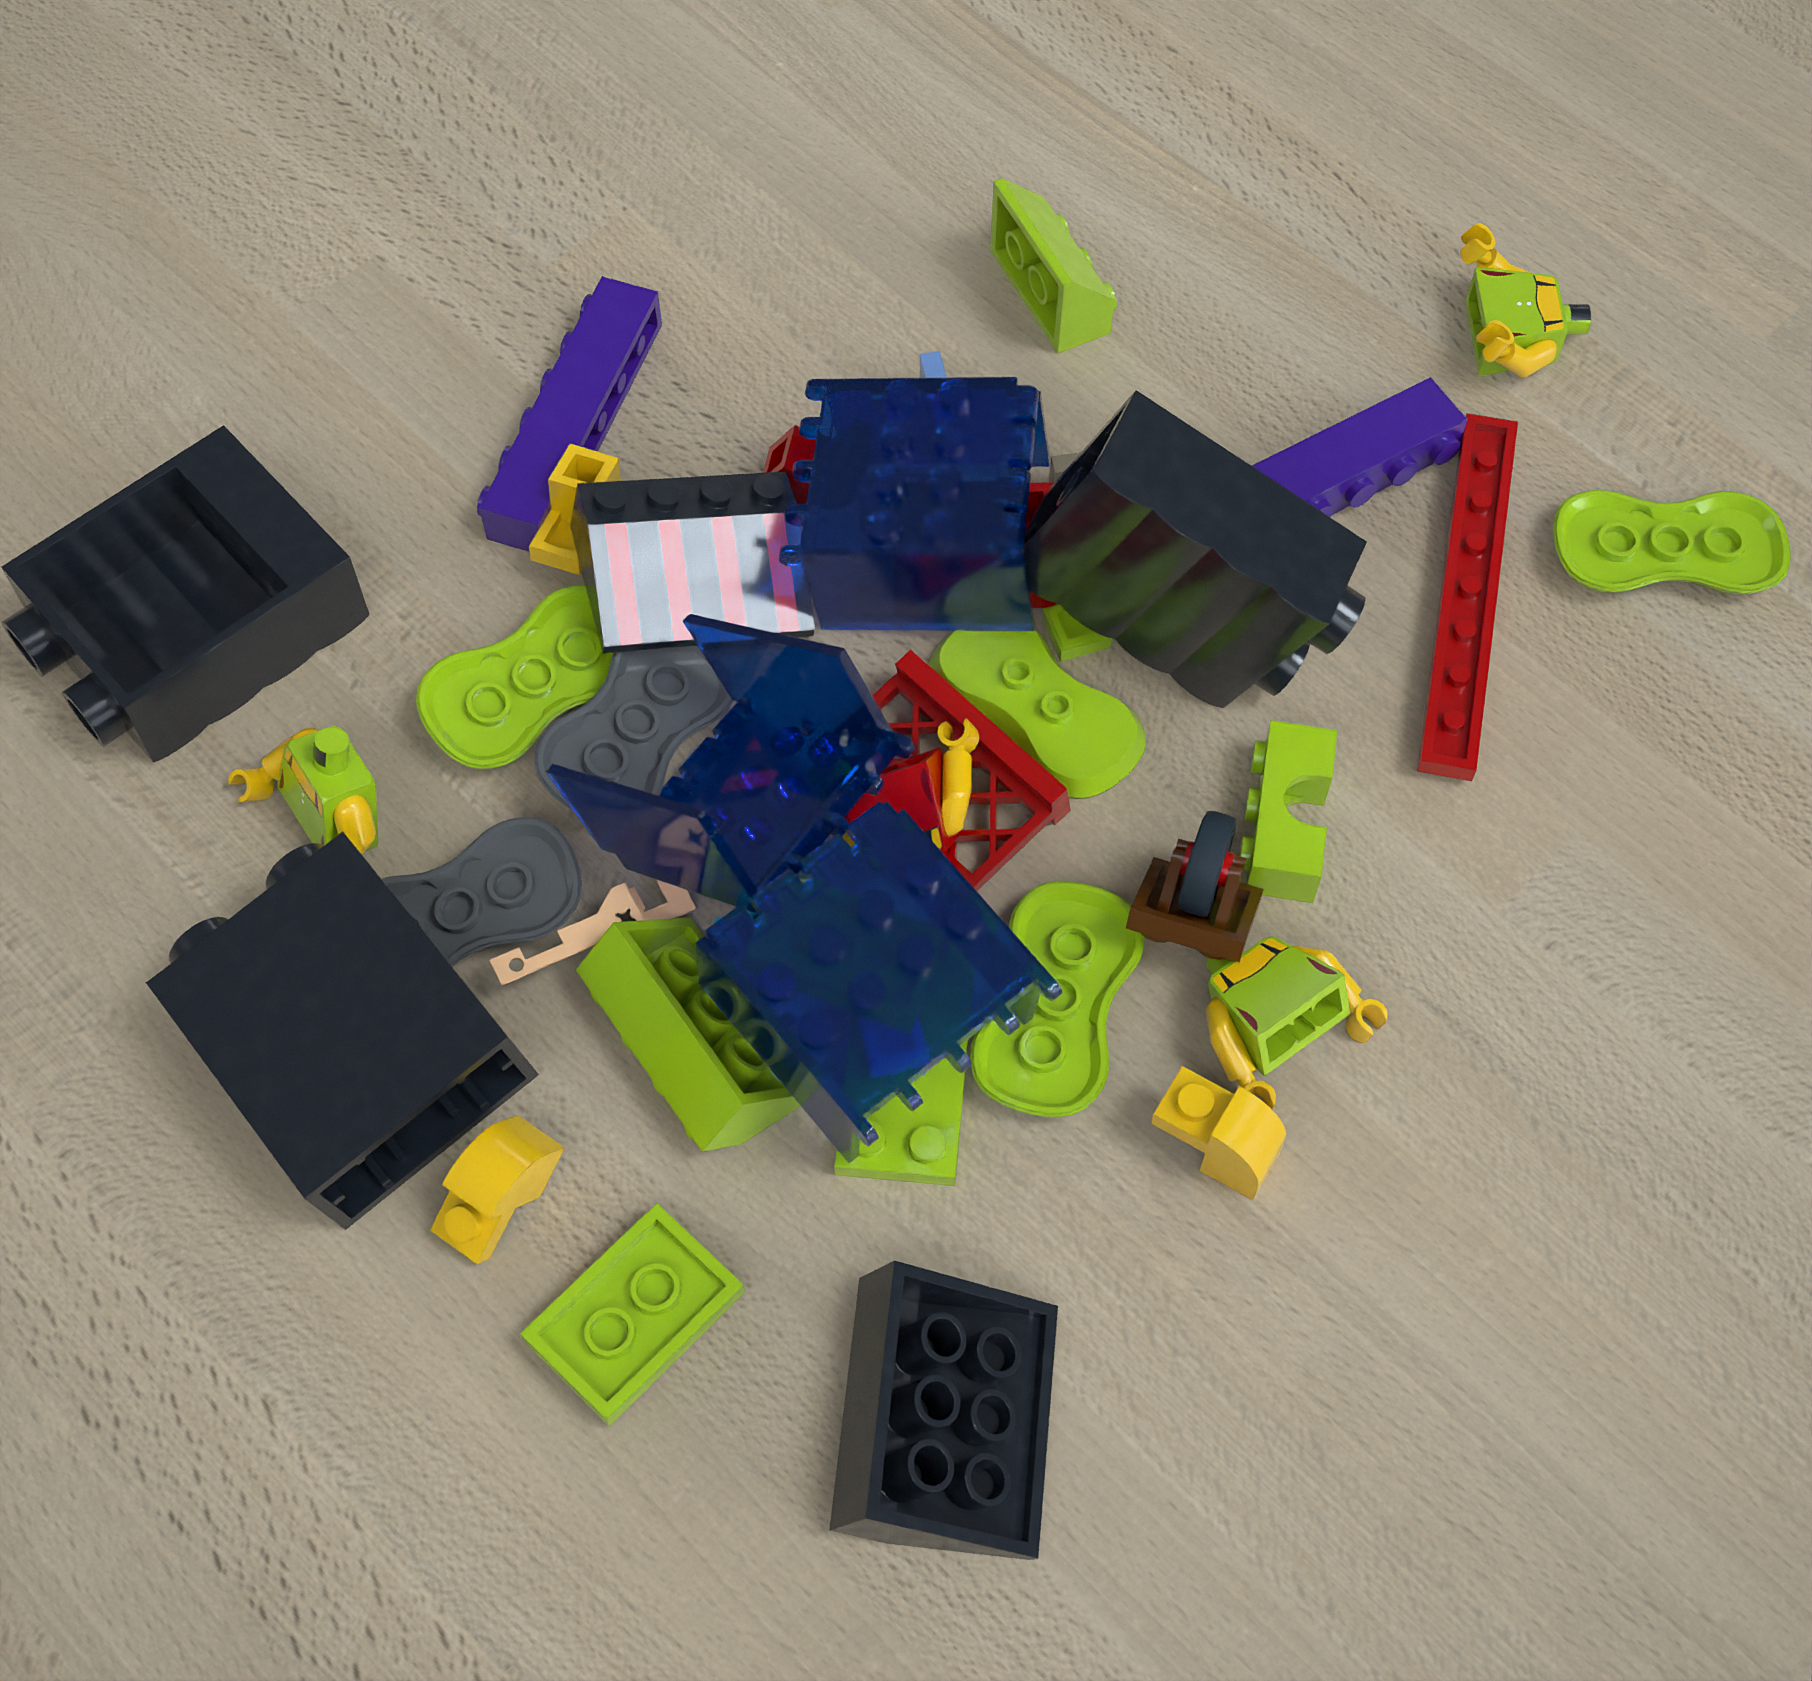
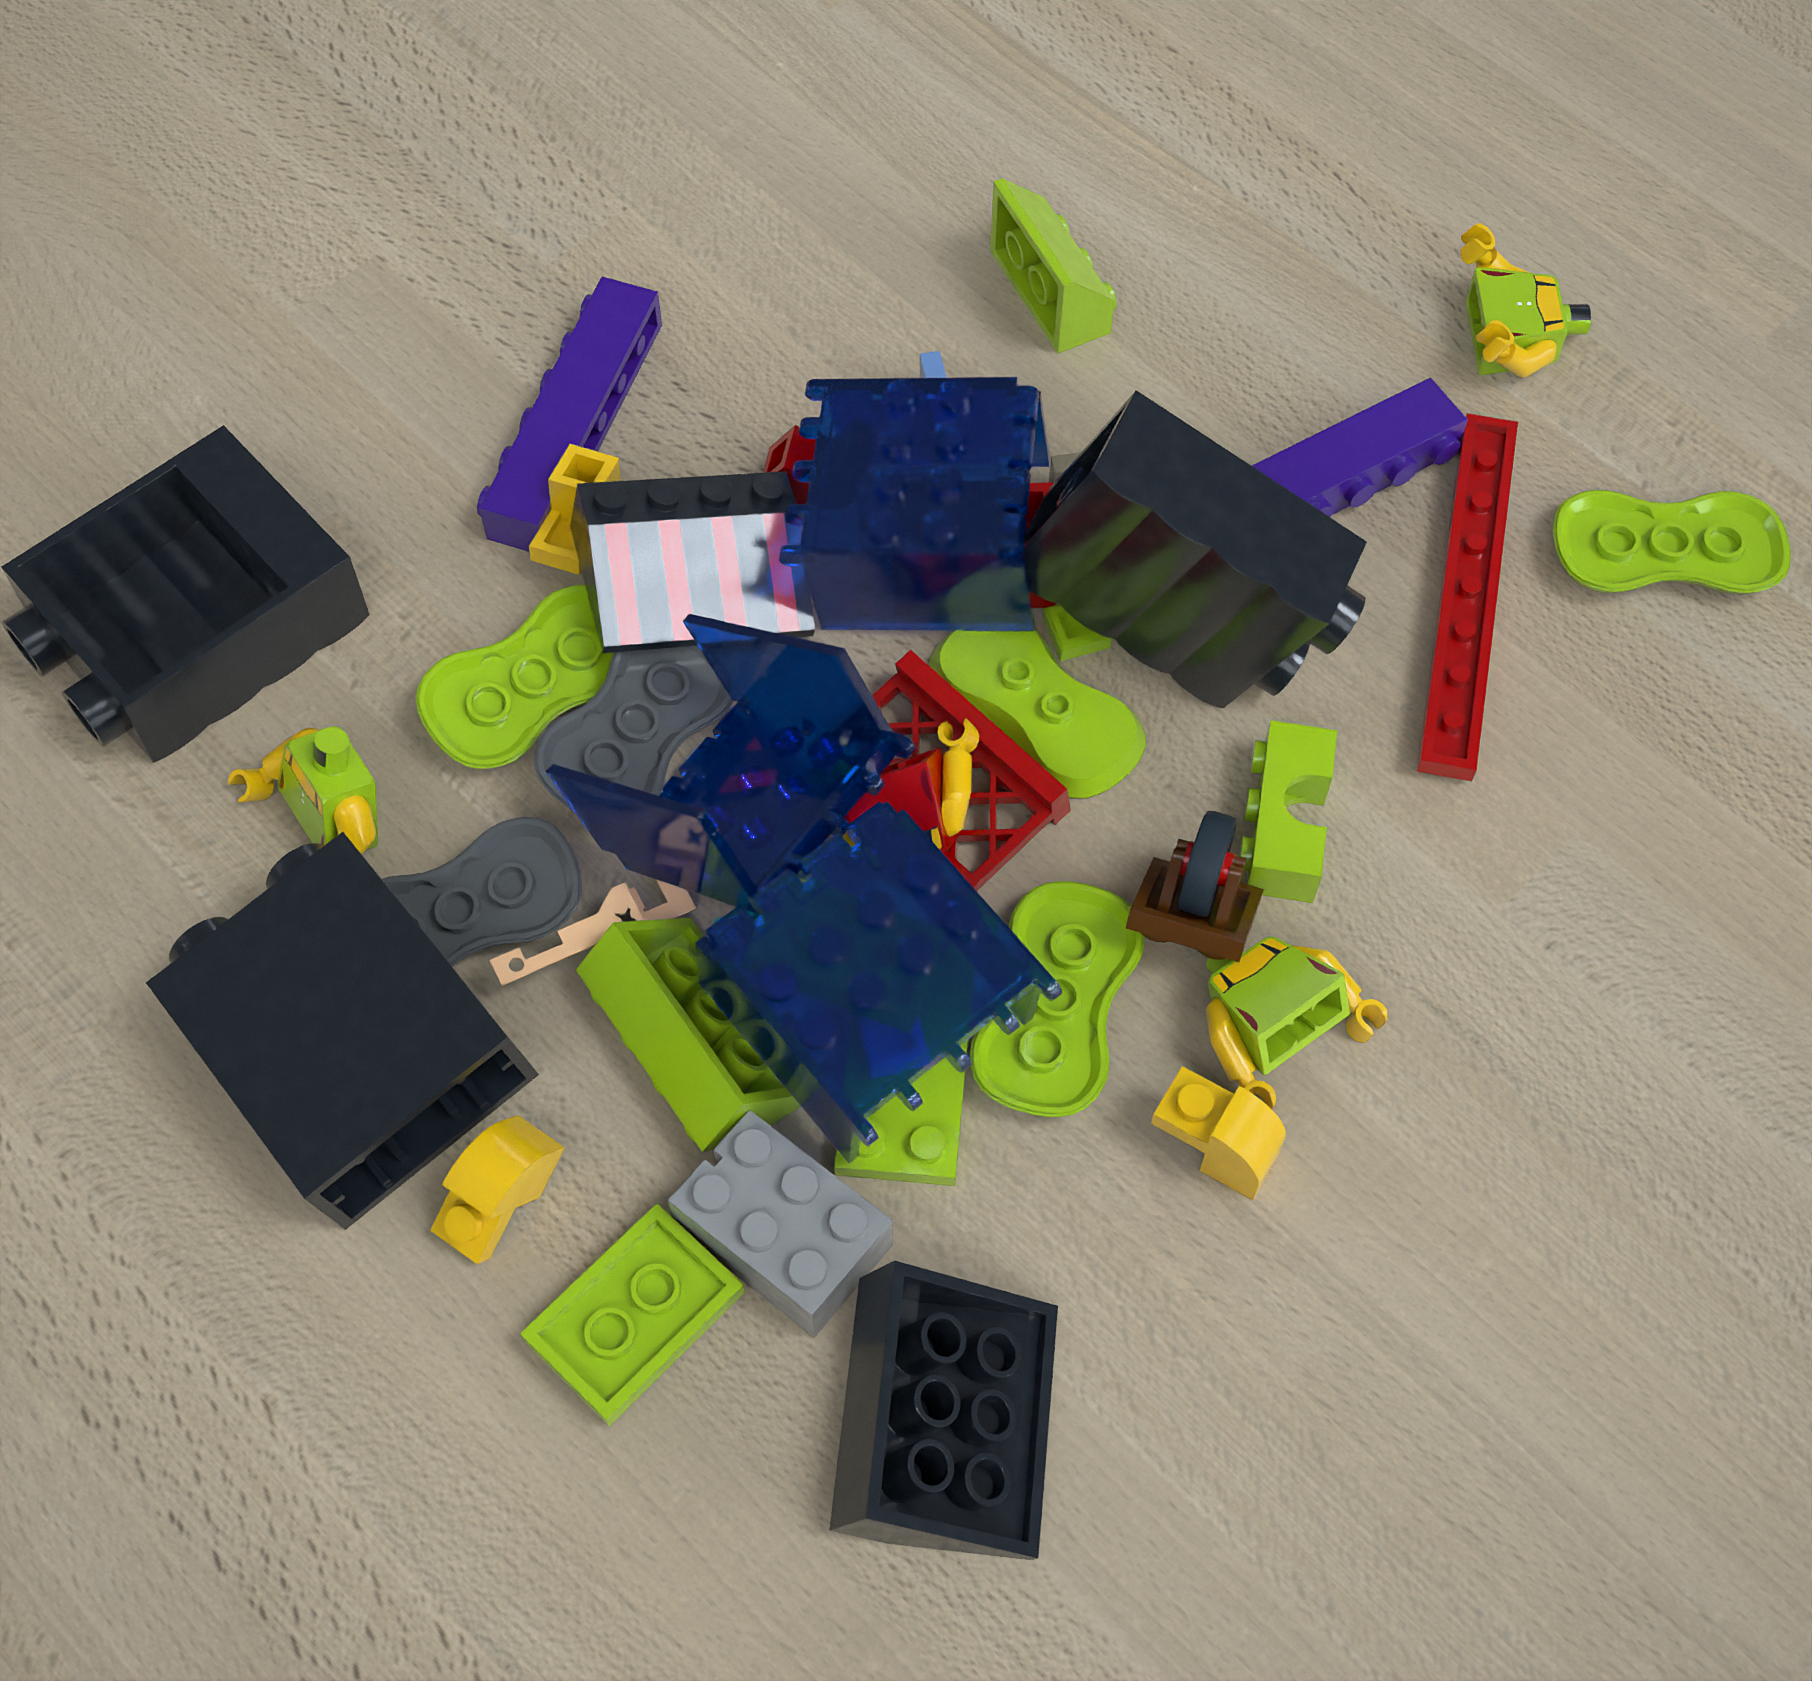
none -> light grey piece [668,1110,893,1338]

